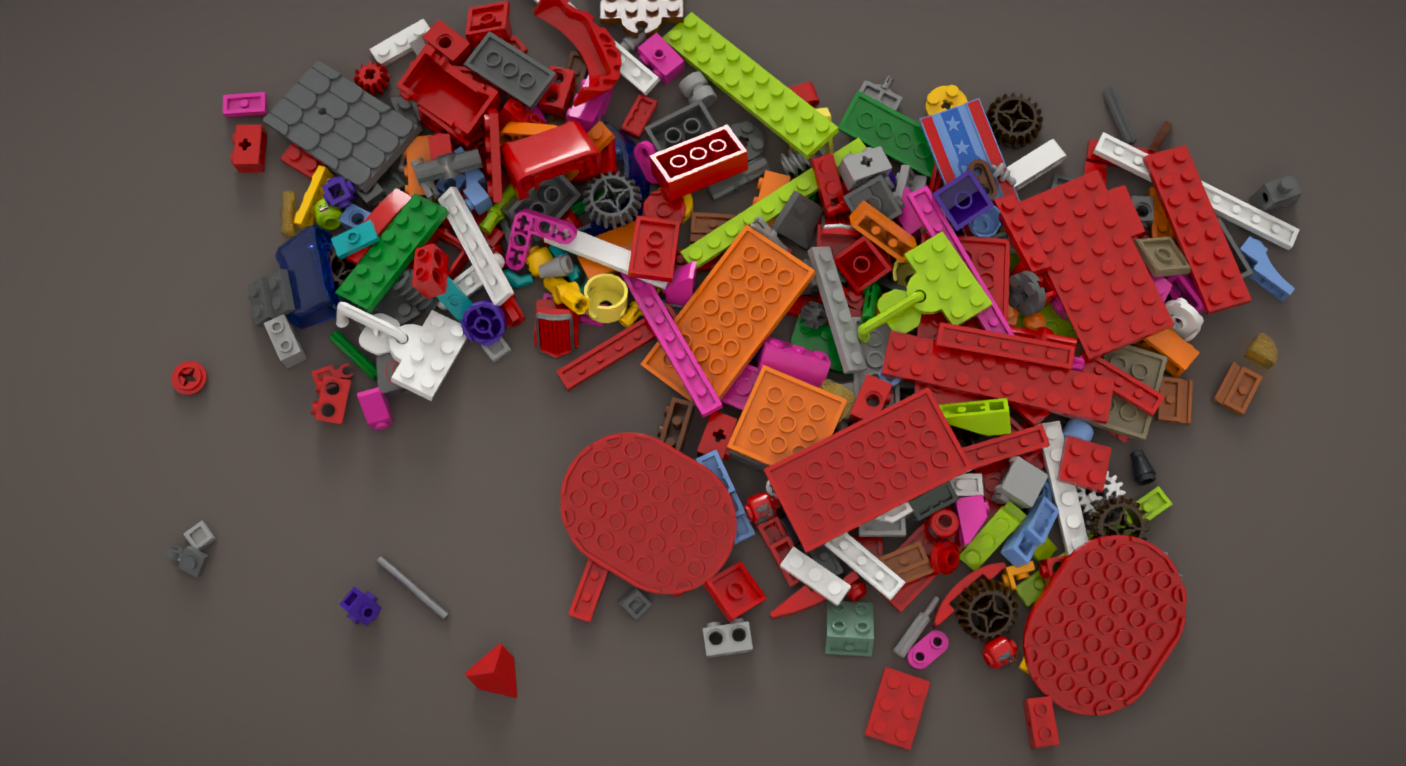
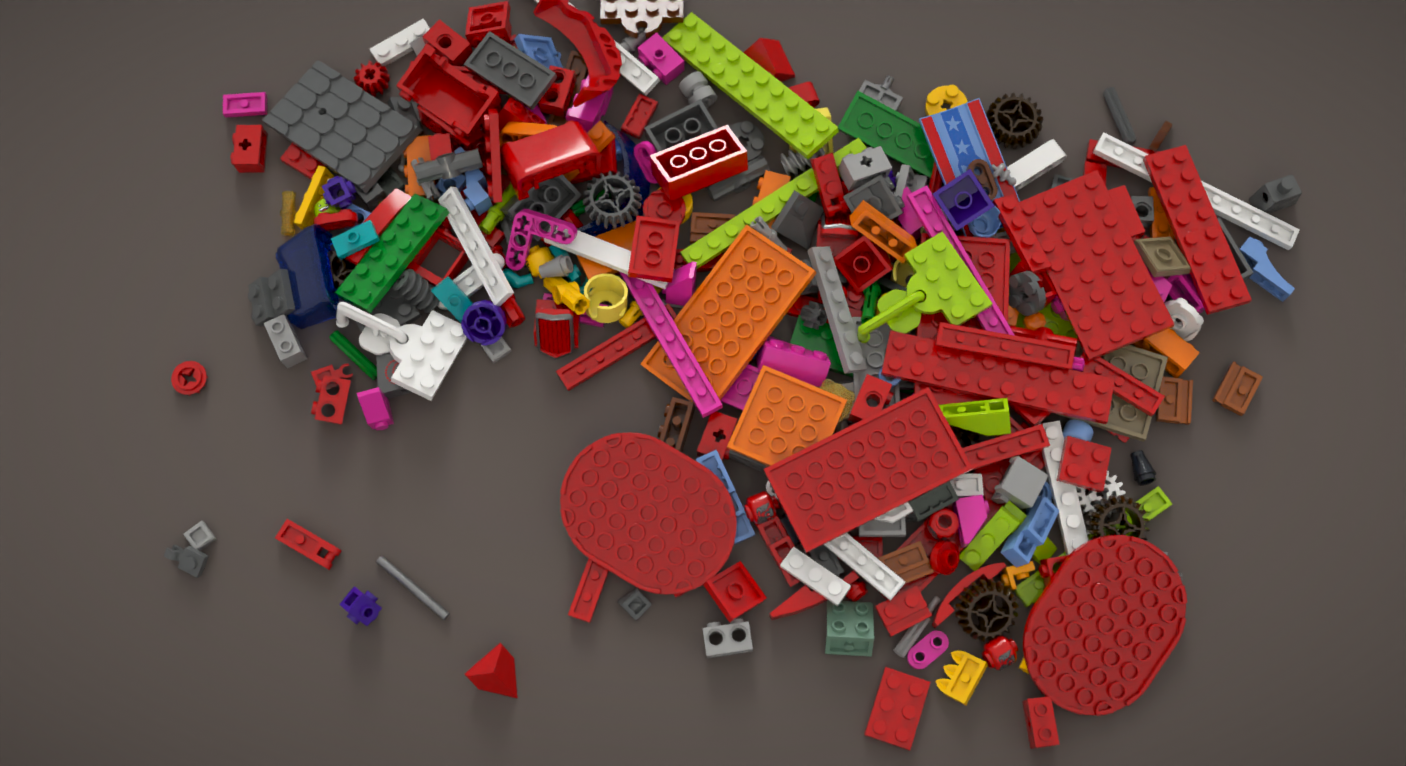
red brick [412,243,449,299] -> none
clear yellow brick [1244,332,1278,370] -> none
none -> red plate [275,519,342,570]
none -> red plate [314,209,358,231]
none -> medium blue plate [514,34,563,69]
none -> red slope [743,38,795,82]
none -> red plate [875,585,933,637]
none -> yellow plate [936,651,988,706]

